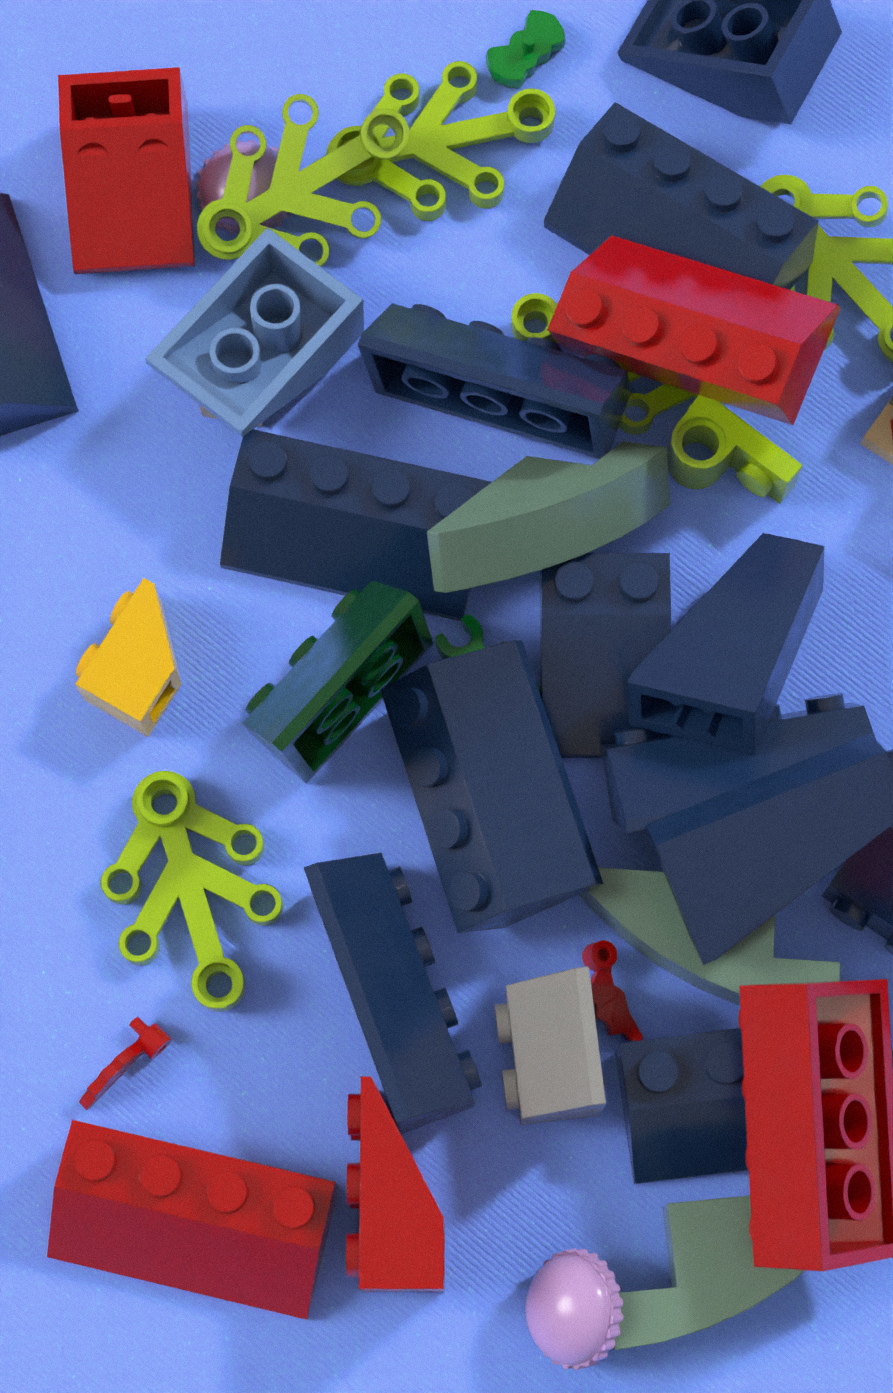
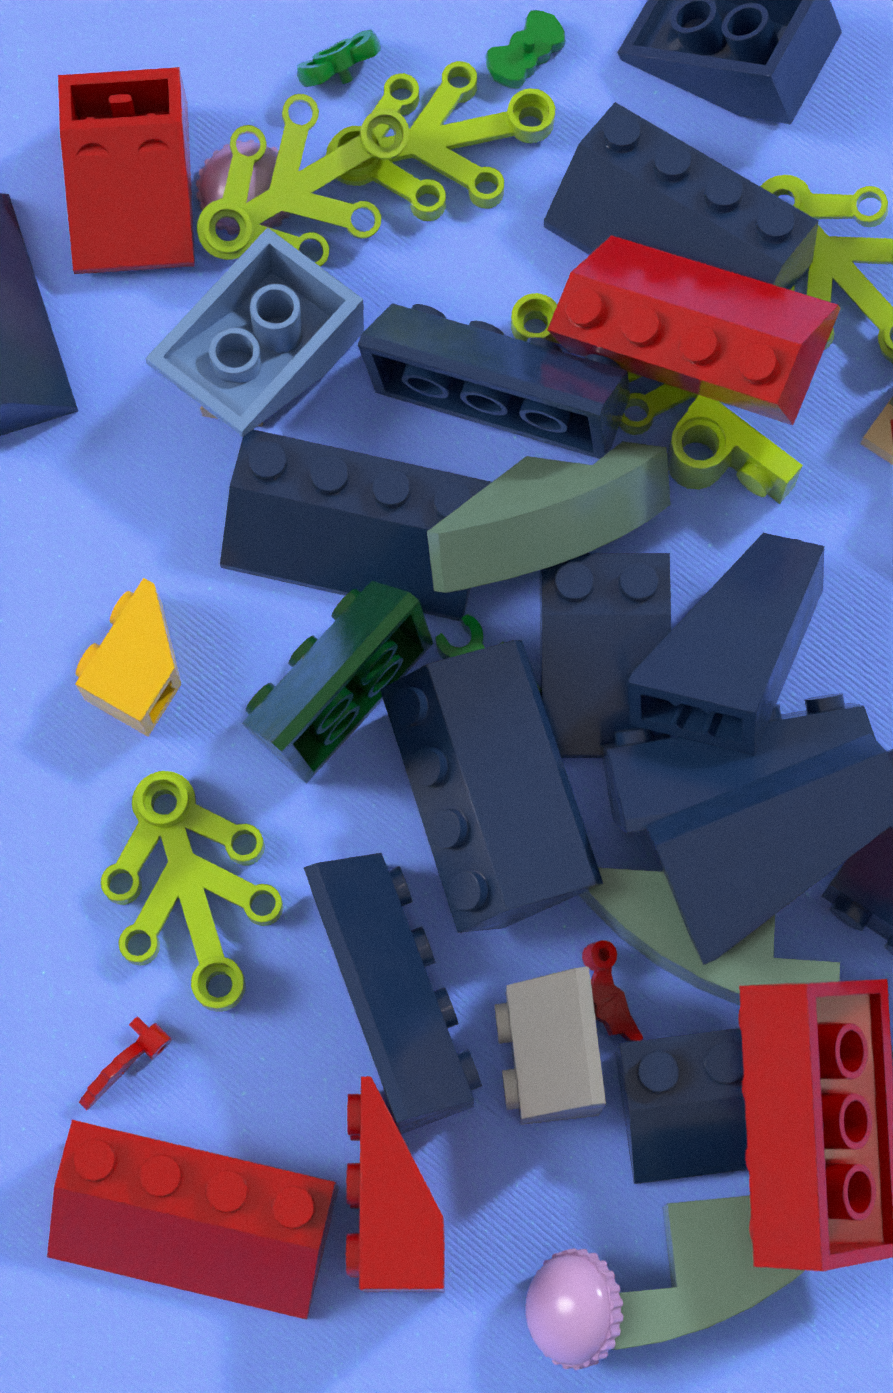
none -> green piece [297,30,381,87]

